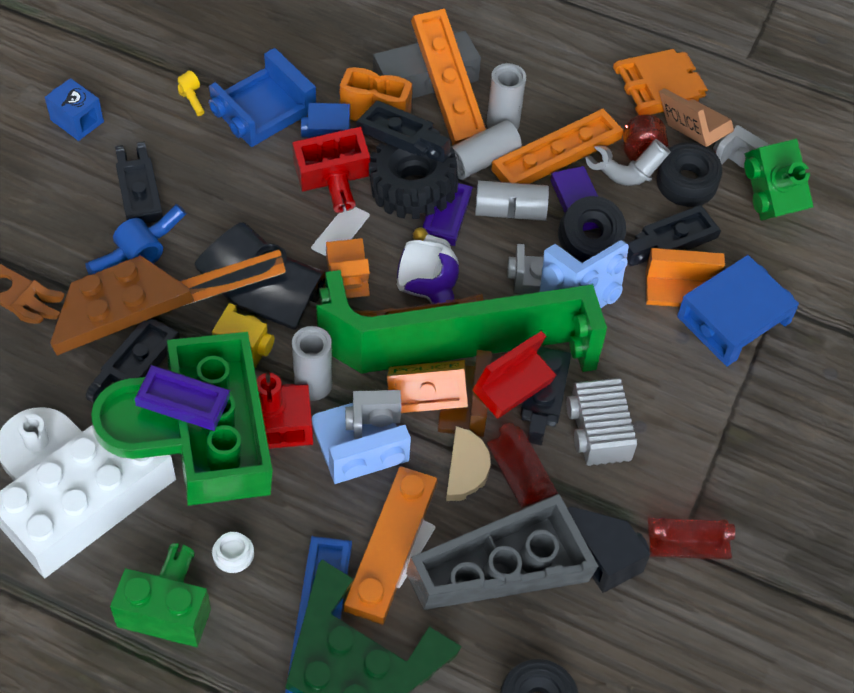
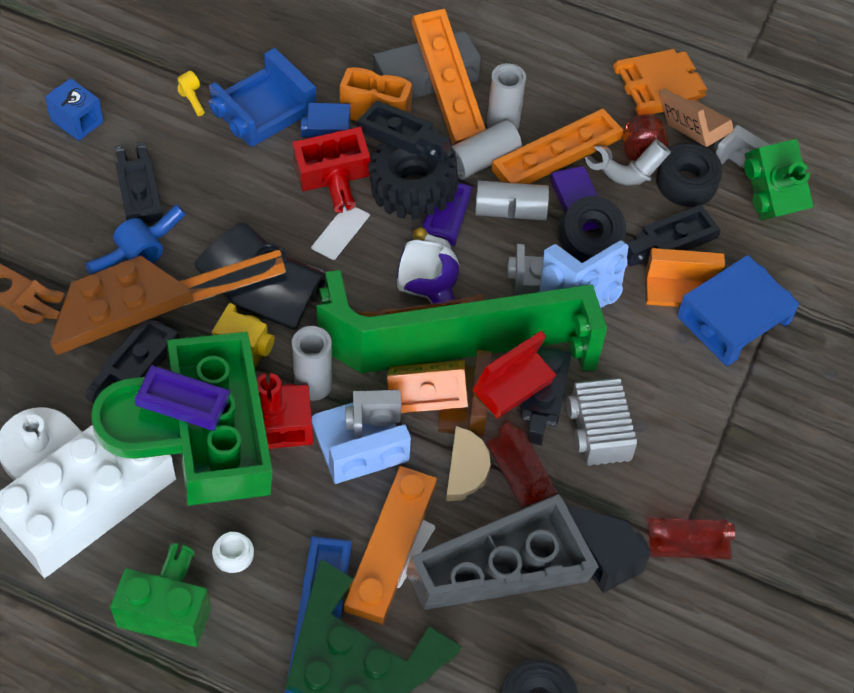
orange brick [326,238,370,299] -> none

